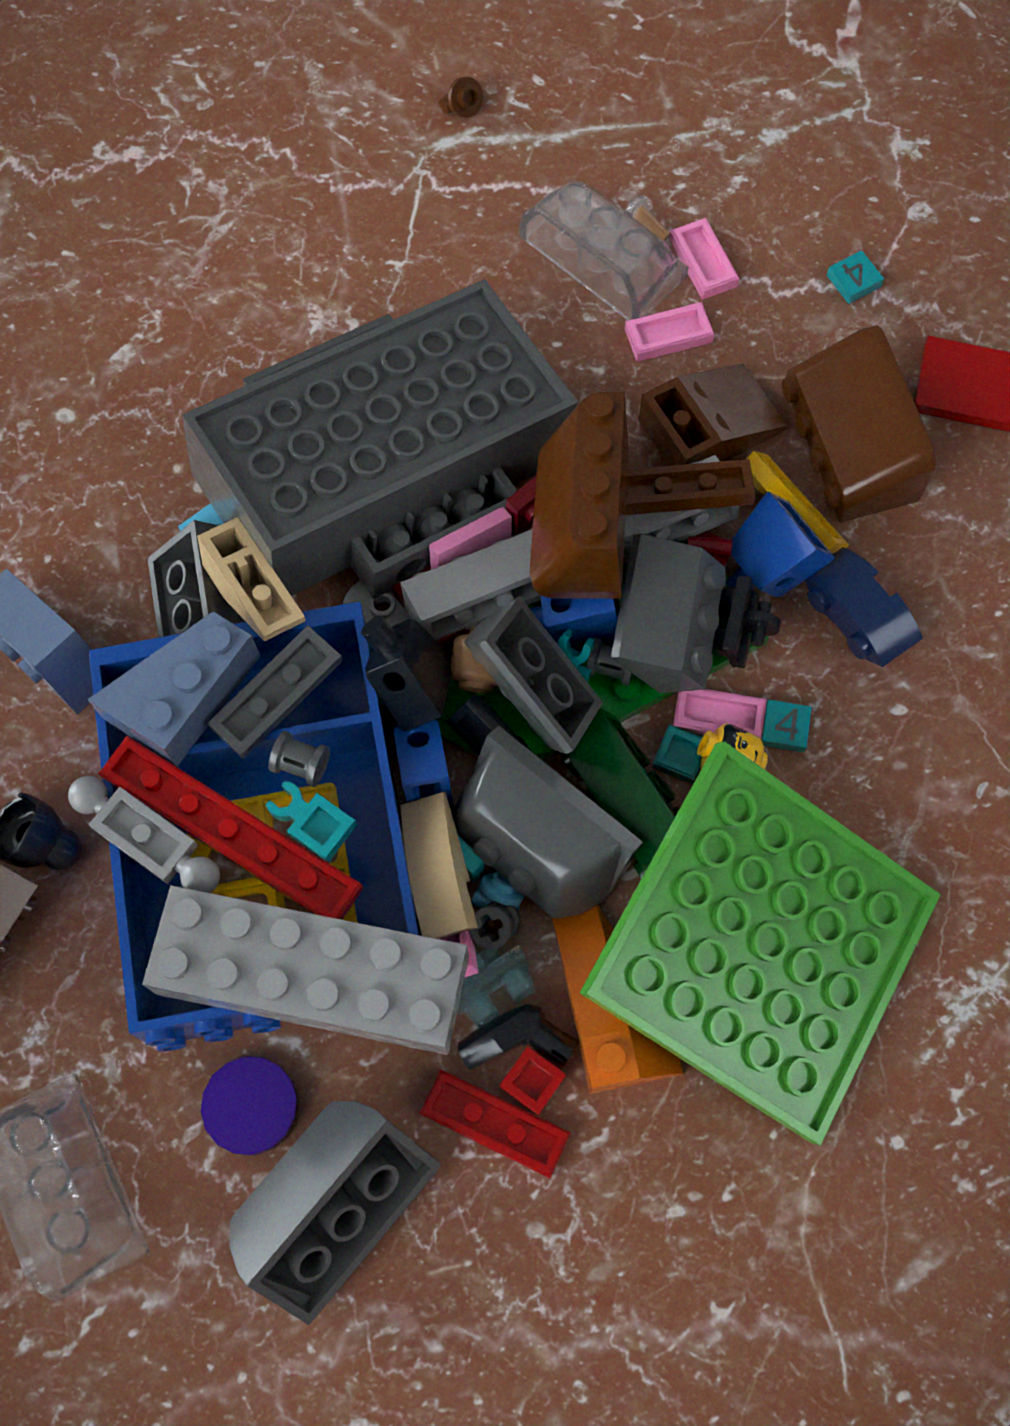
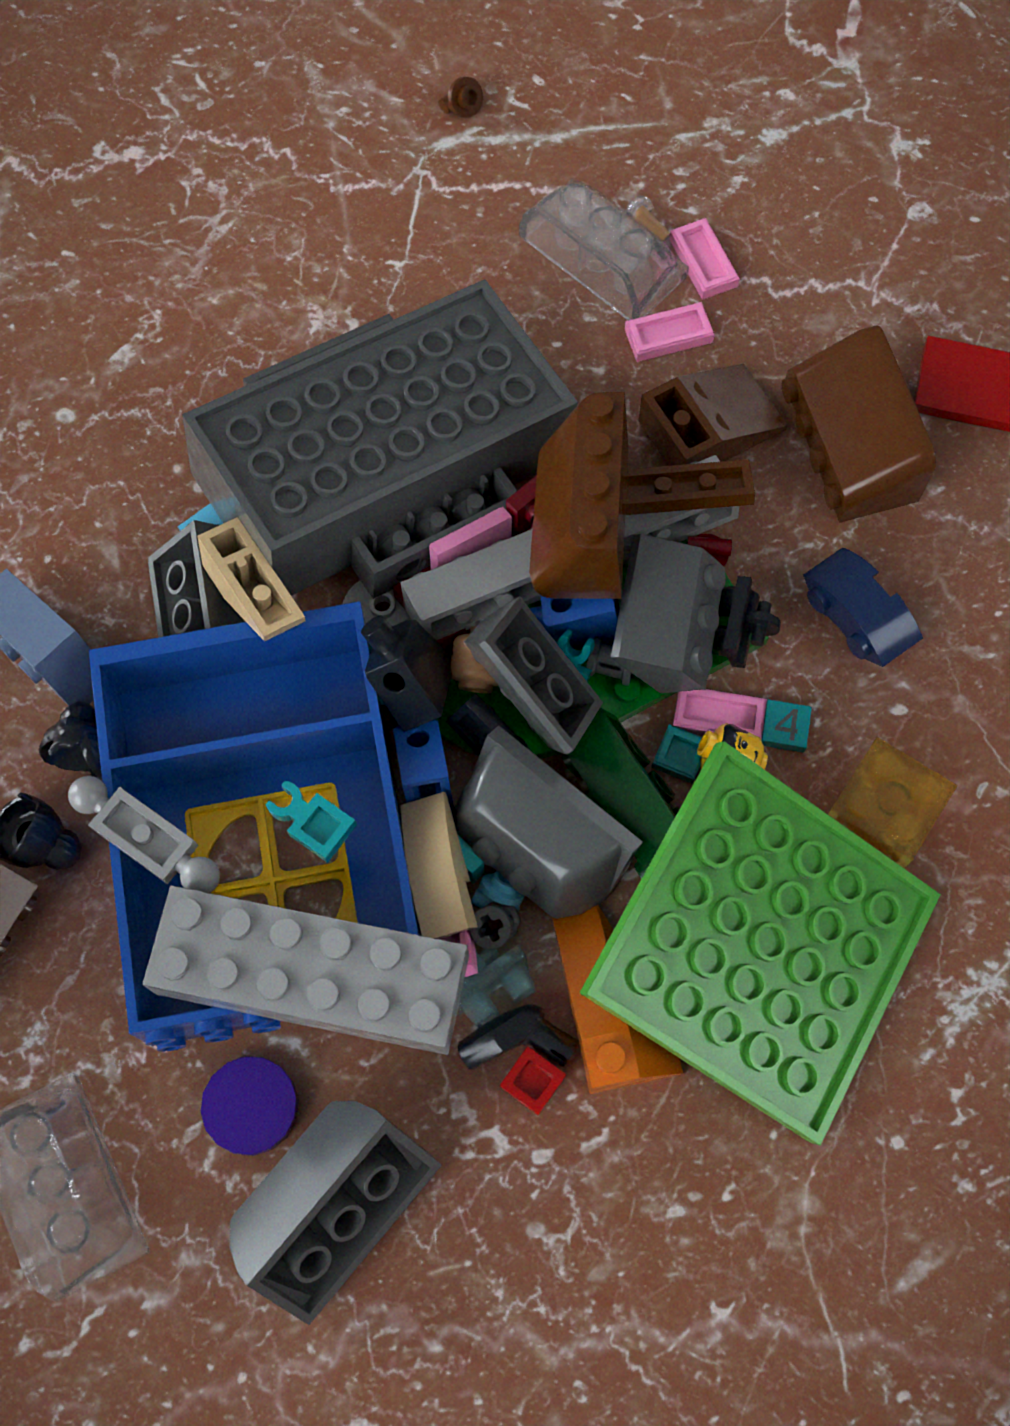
sand blue wedge [87,612,261,767] -> none
red tile [98,736,364,920] -> none
dark grey plate [207,626,342,759] -> none
dark grey bush [268,731,330,787] -> none
red tile [419,1069,571,1179] -> none
blue torso [725,491,835,597] -> none
yellow plate [746,451,849,554] -> none
teal tile [826,250,884,304] -> none
none -> black piece [38,702,102,780]
none -> clear yellow brick [828,737,958,869]

